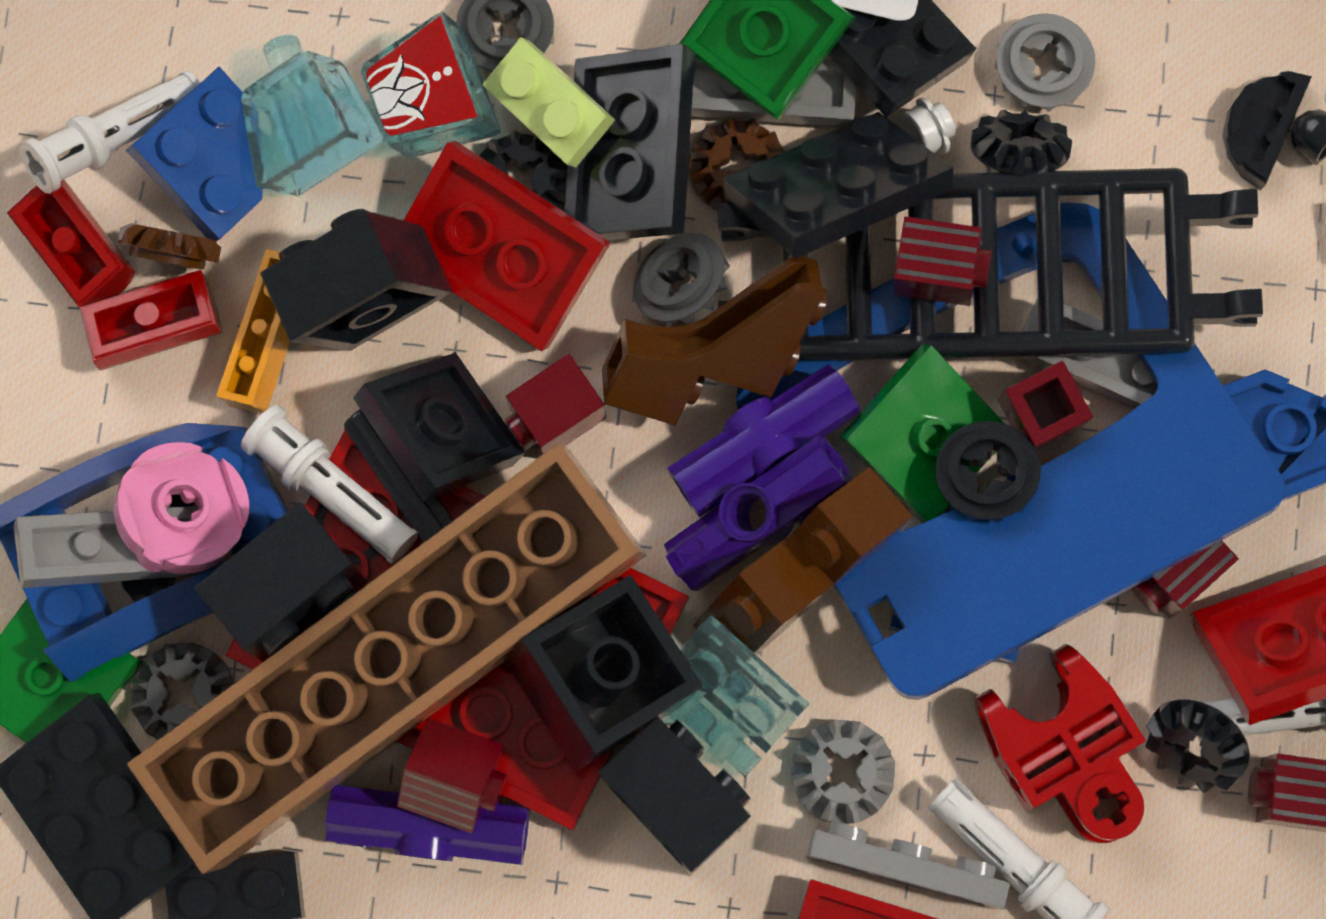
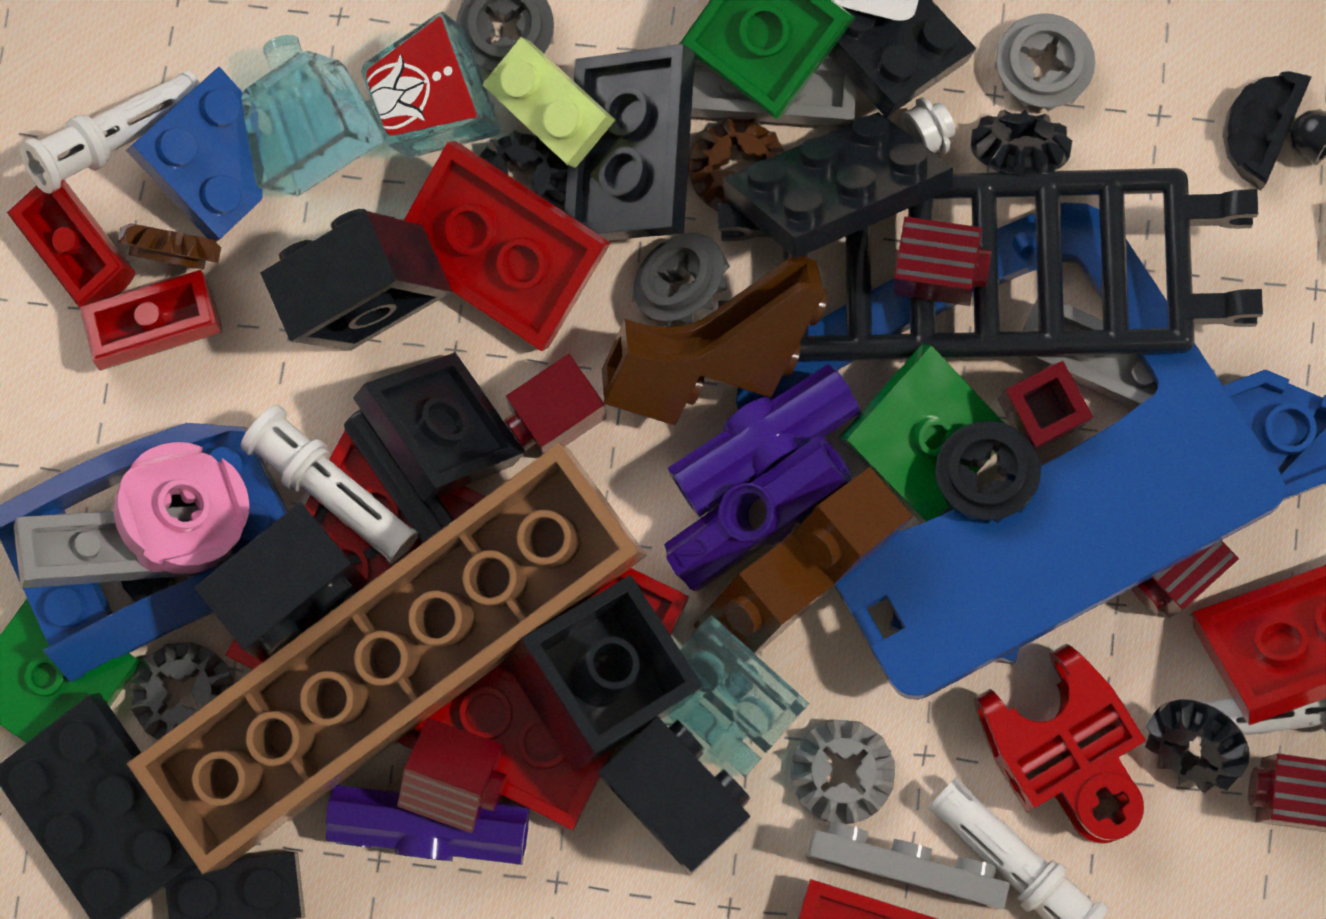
light orange piece [216,249,290,414] -> none

